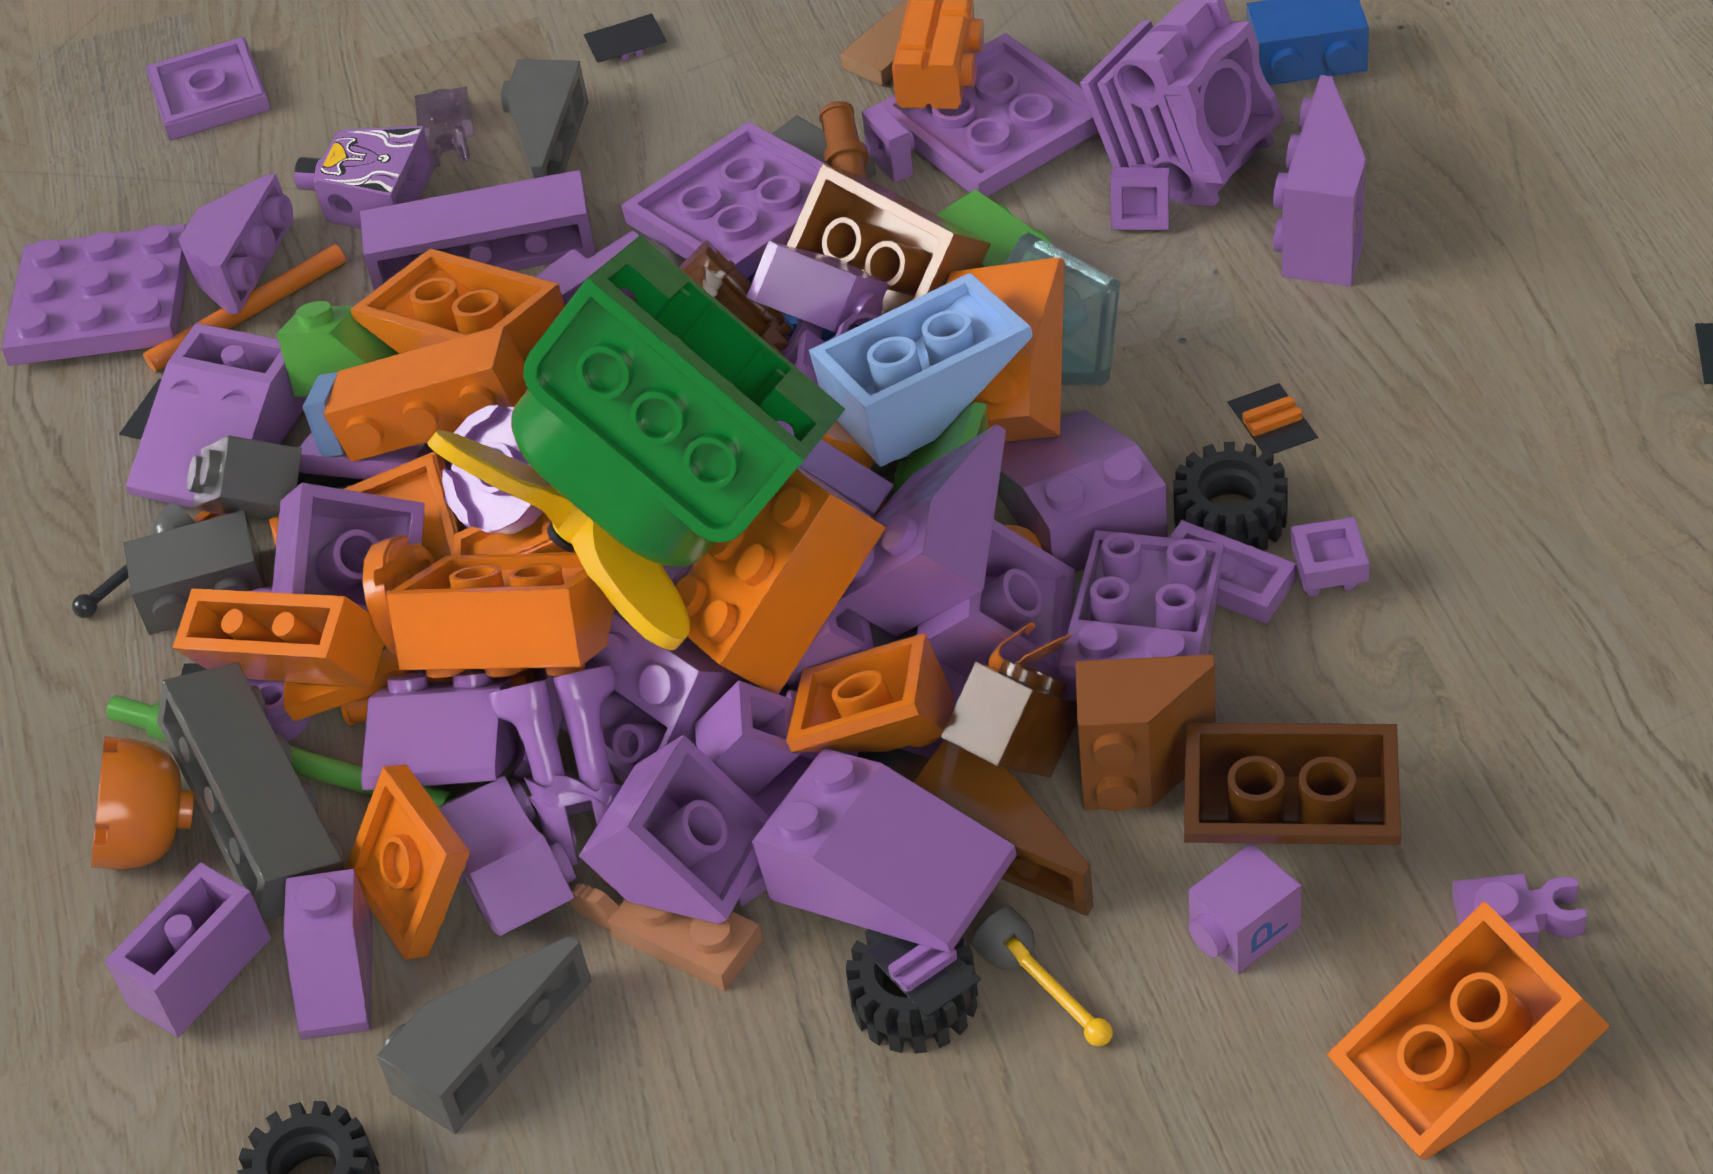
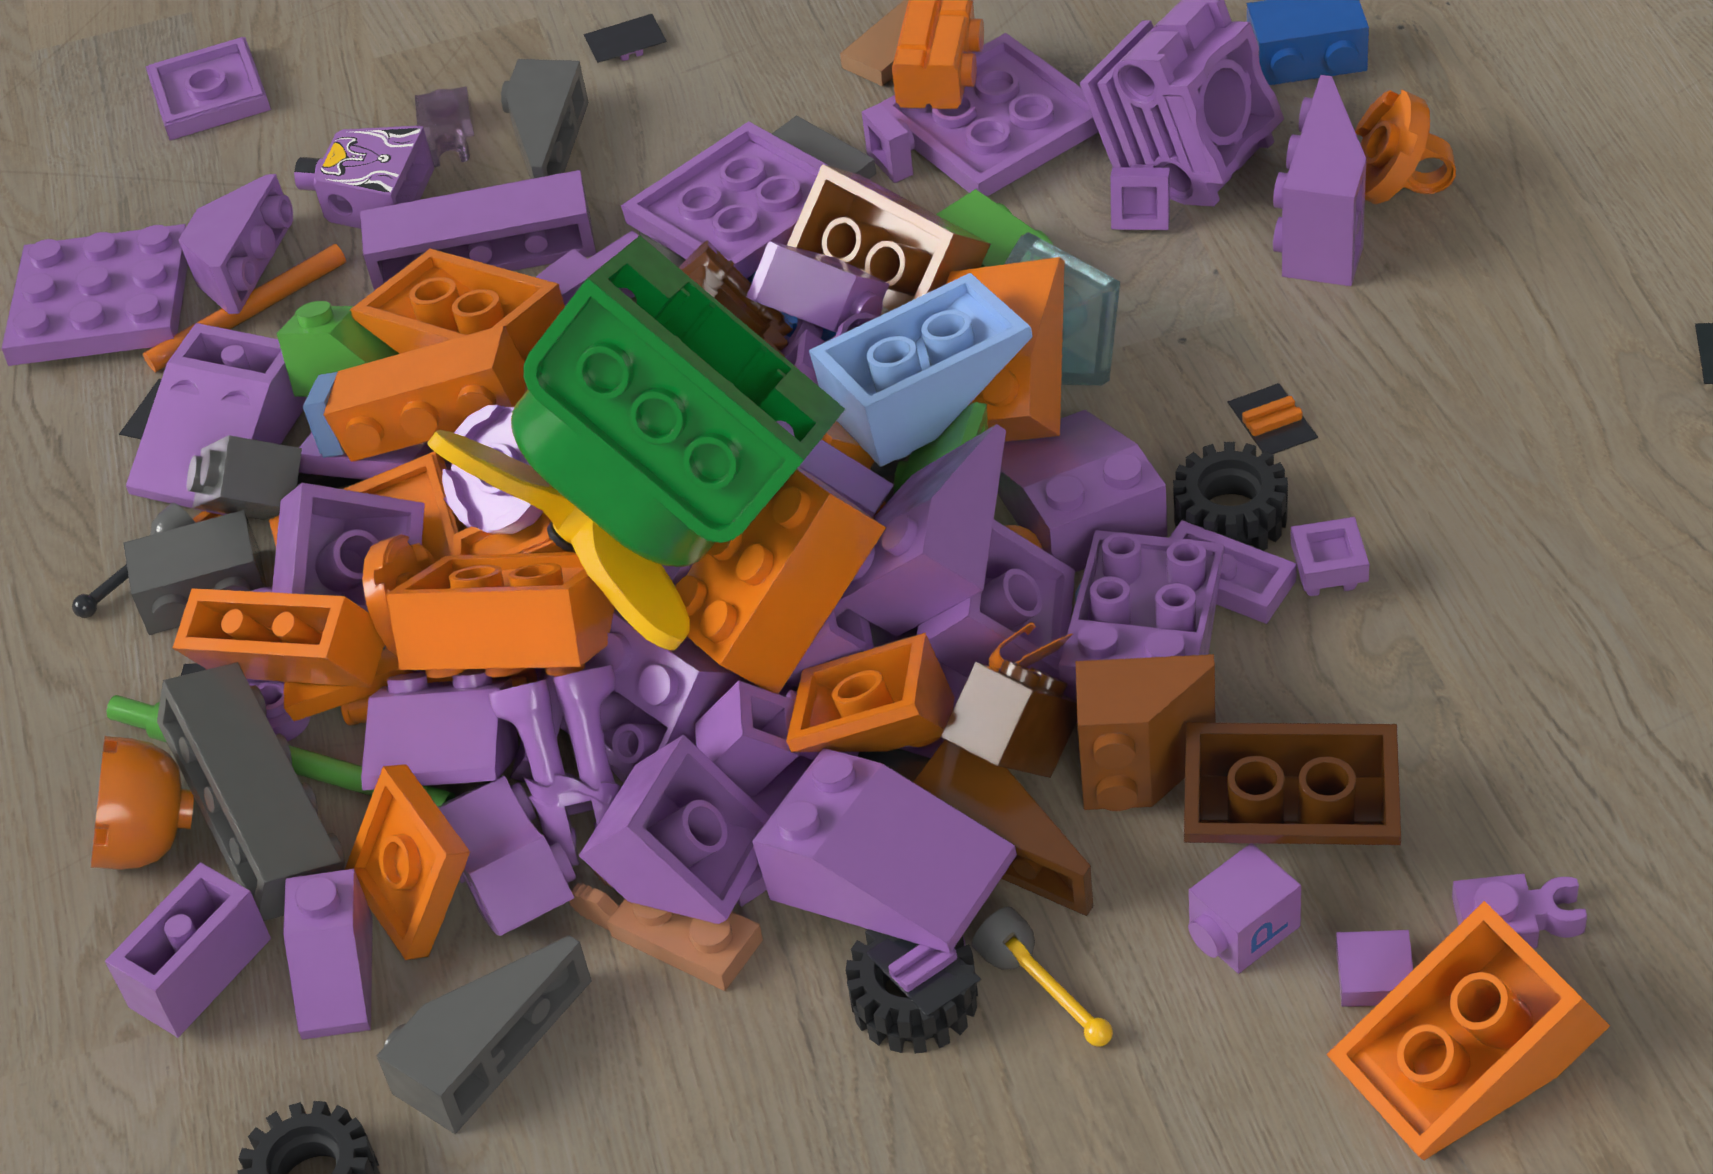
dark orange pin [819,101,869,179] -> none
none -> medium lavender tile [1336,930,1413,1007]
none -> orange tile [1355,89,1456,205]

